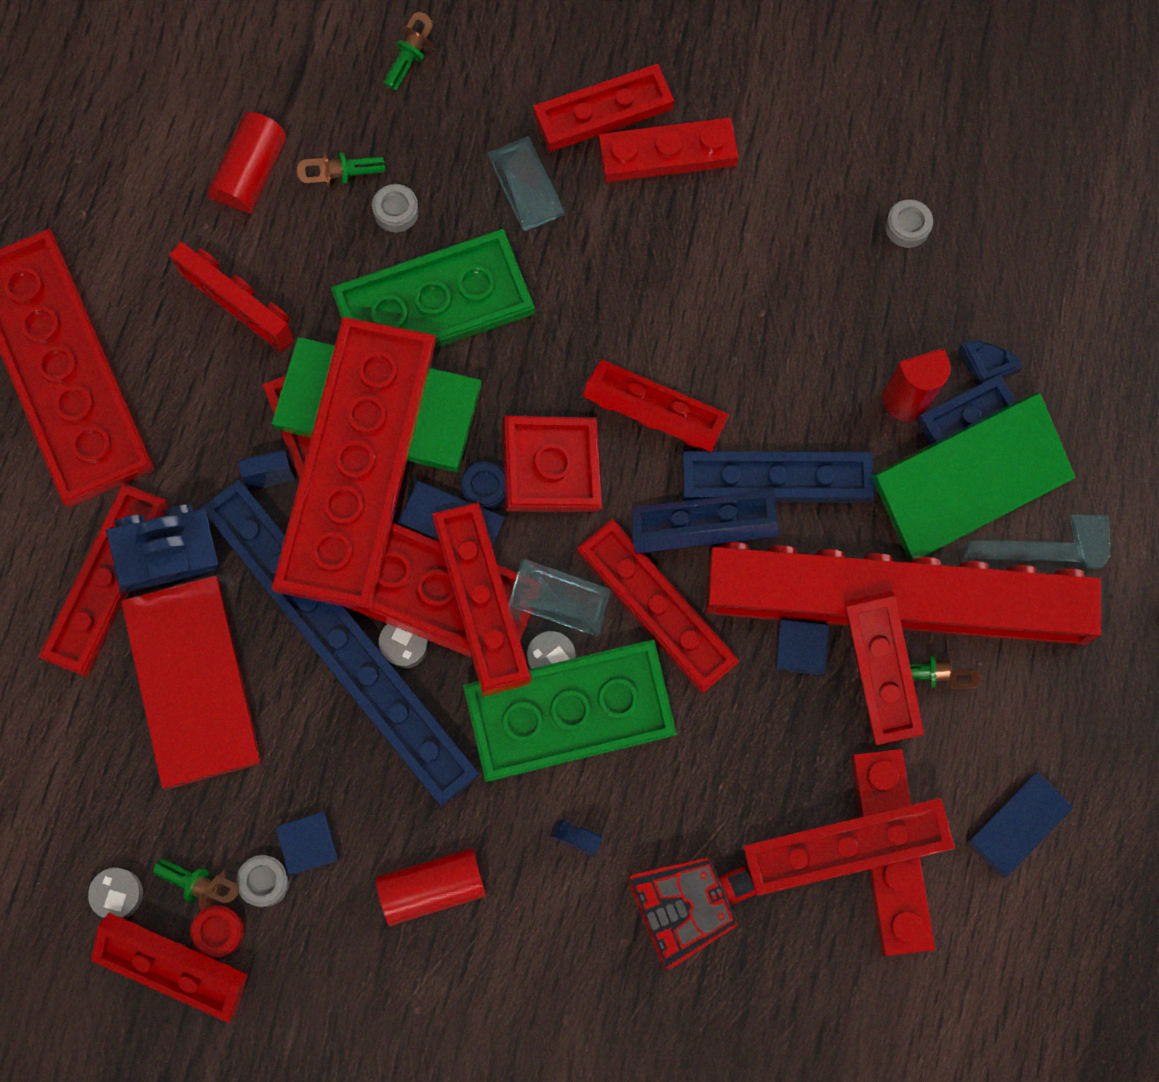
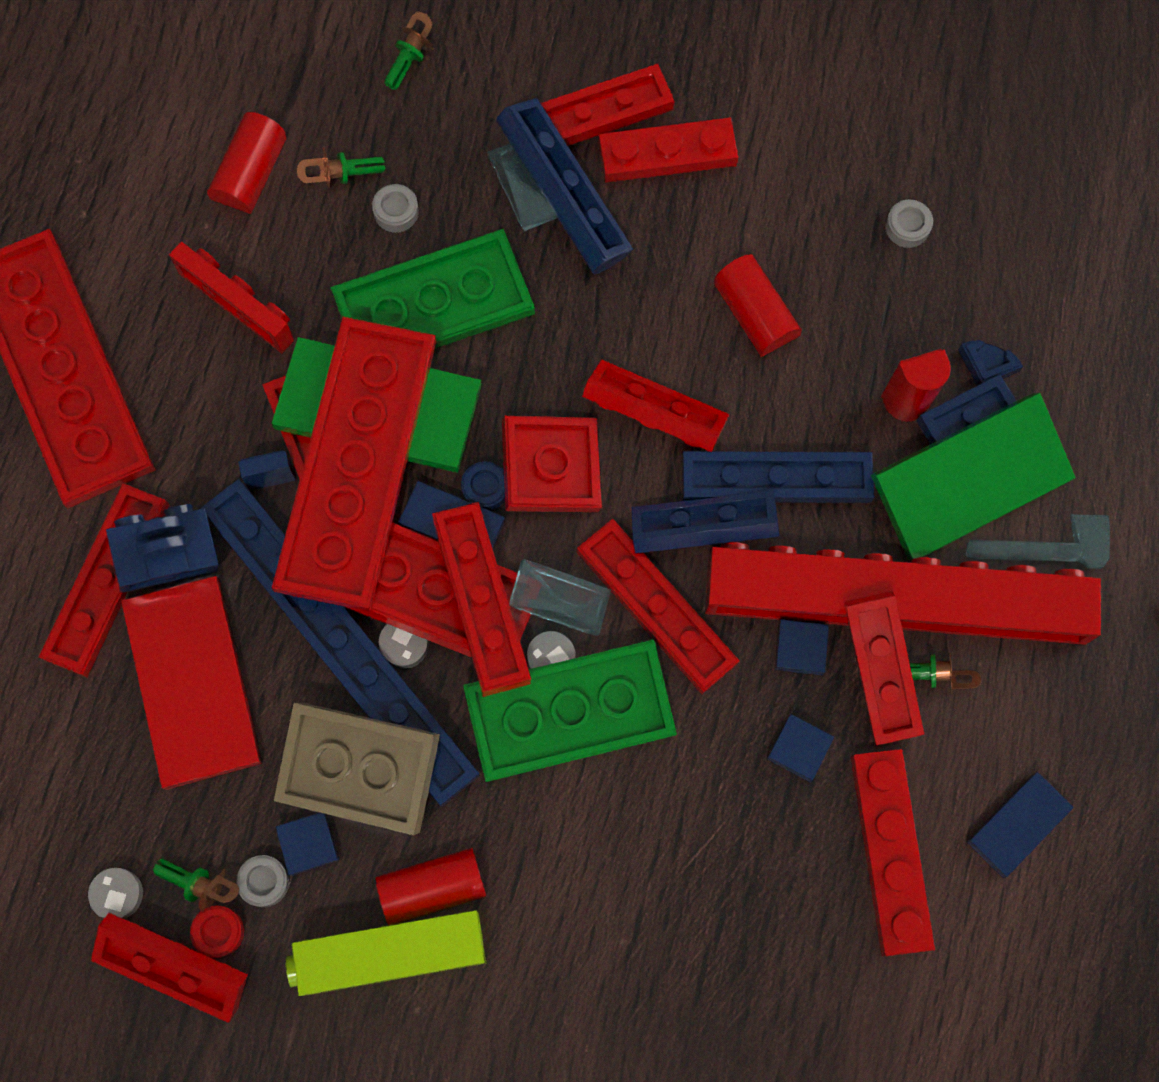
dark blue tile [549,820,603,858] -> none
torso [627,858,755,970] -> none
red plate [744,798,955,896] -> none
none -> dark tan plate [274,702,440,835]
none -> lime brick [286,910,486,996]
none -> dark blue brick [496,98,633,274]
none -> red brick [714,254,802,357]
none -> dark blue tile [767,714,834,782]

